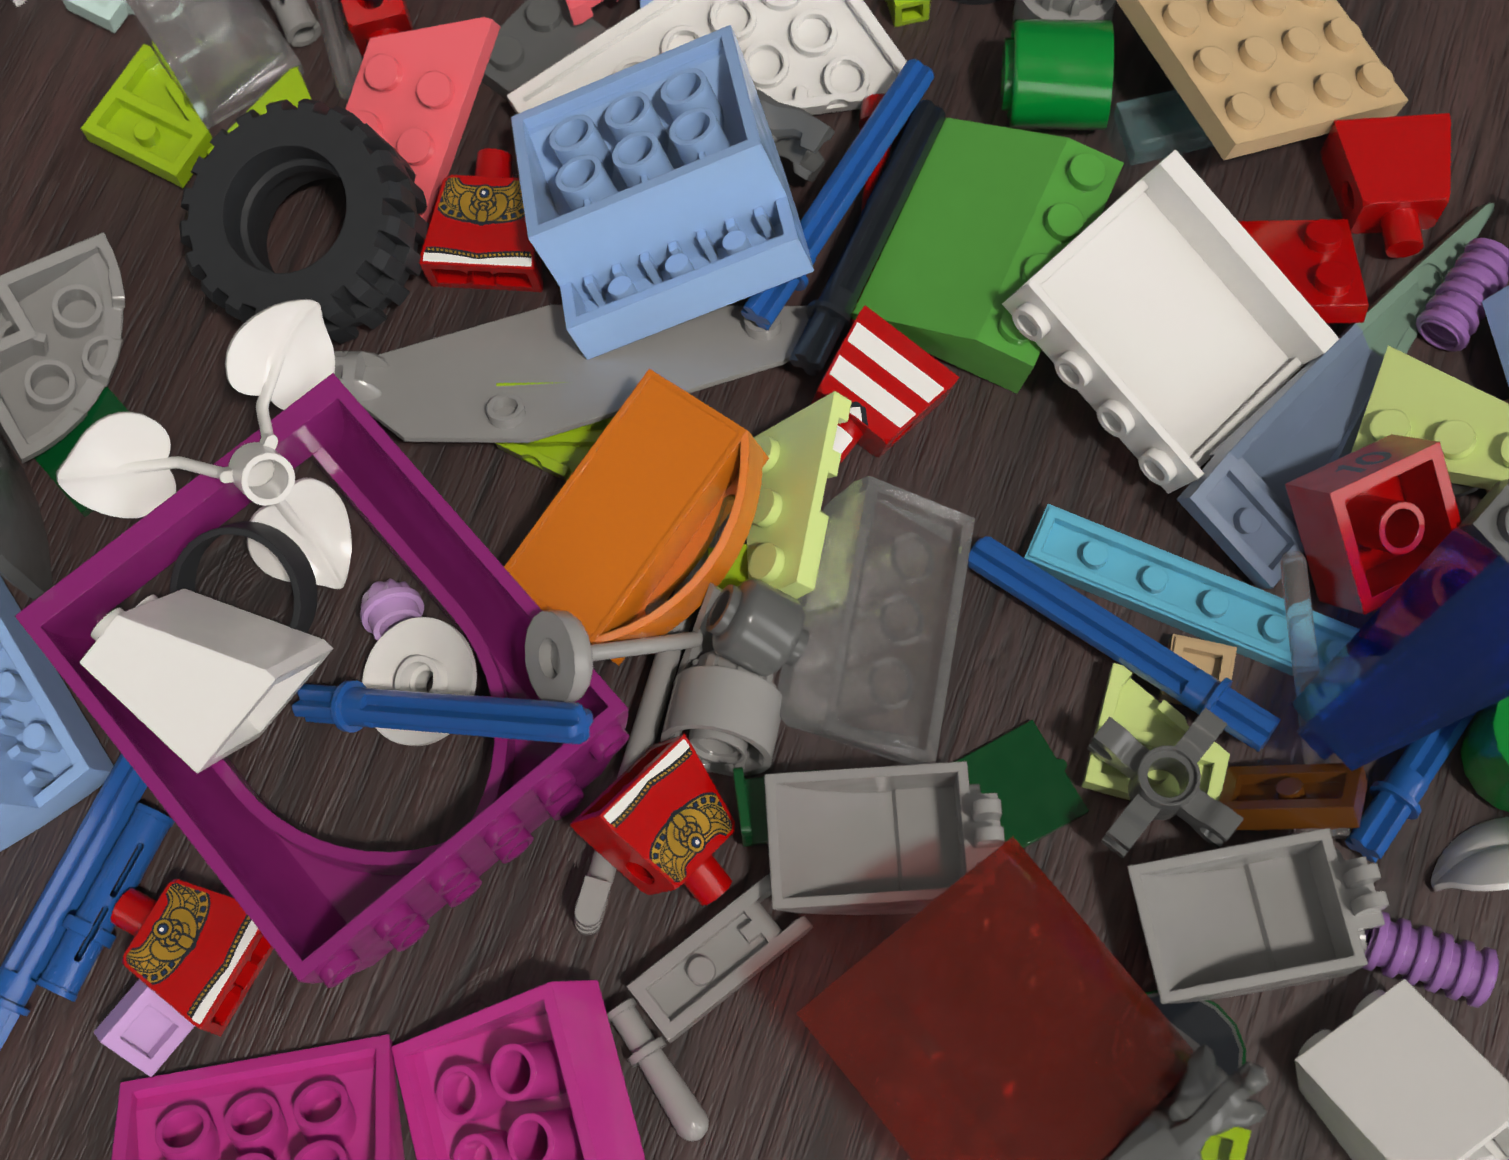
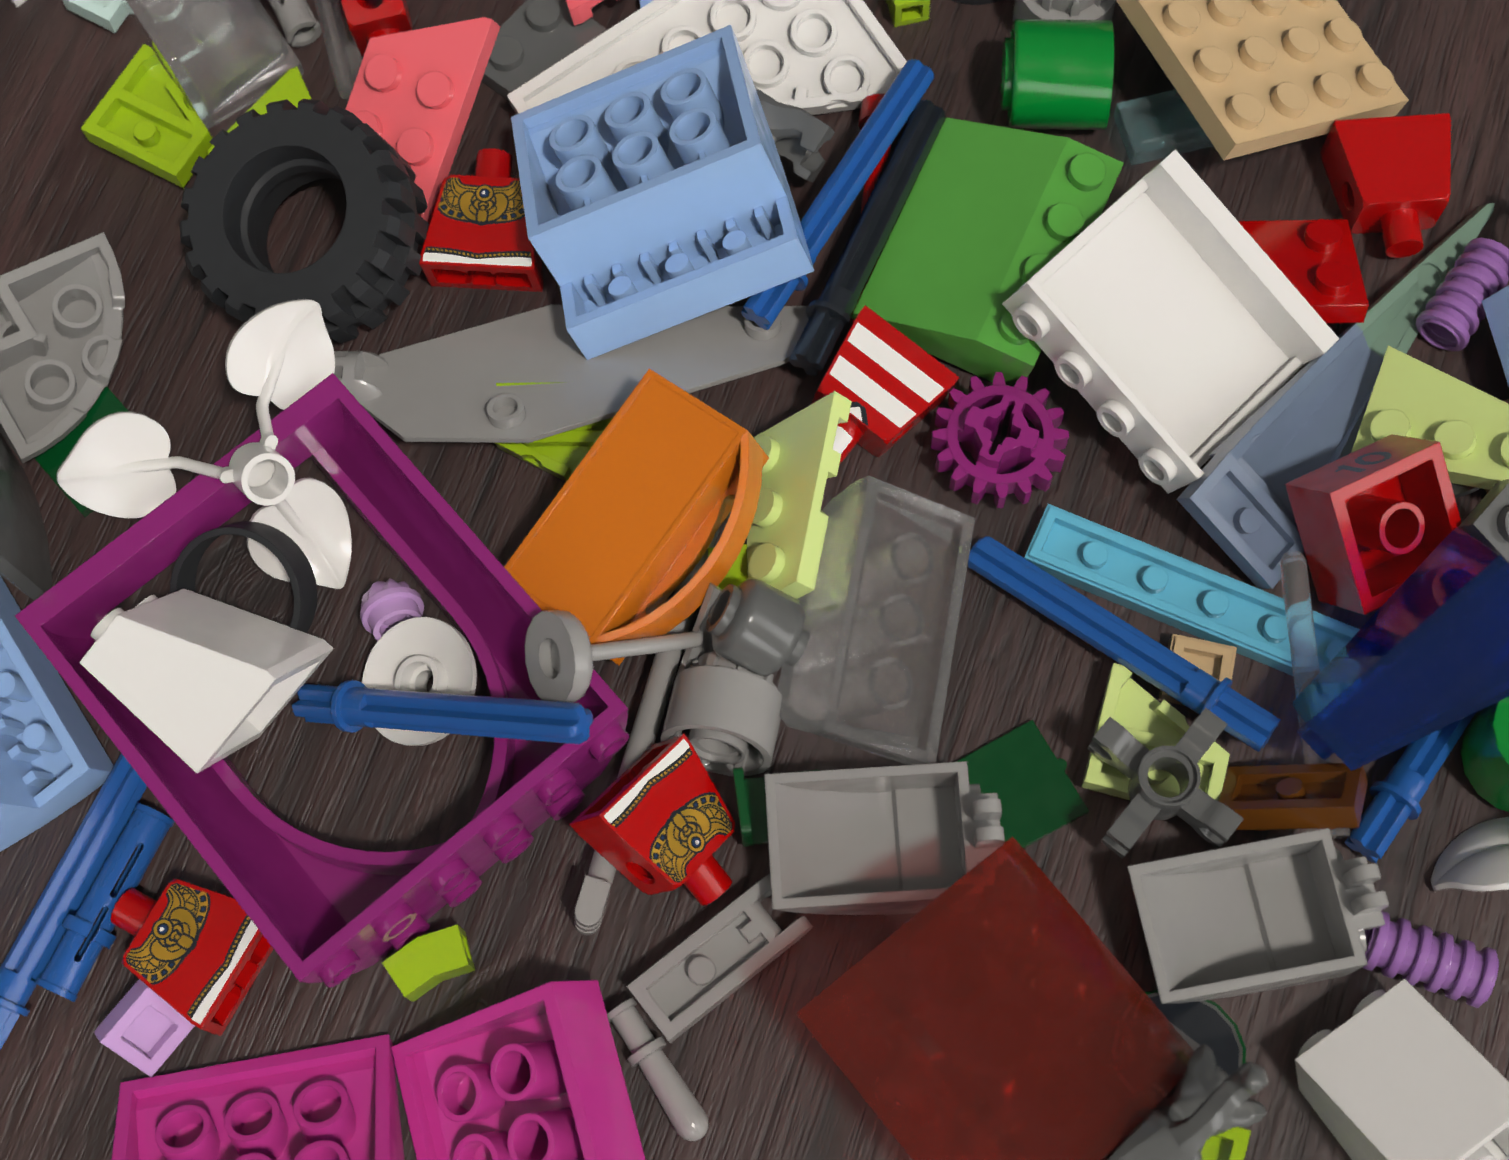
none -> lime piece [382,924,475,1002]
none -> magenta gear [931,372,1069,508]

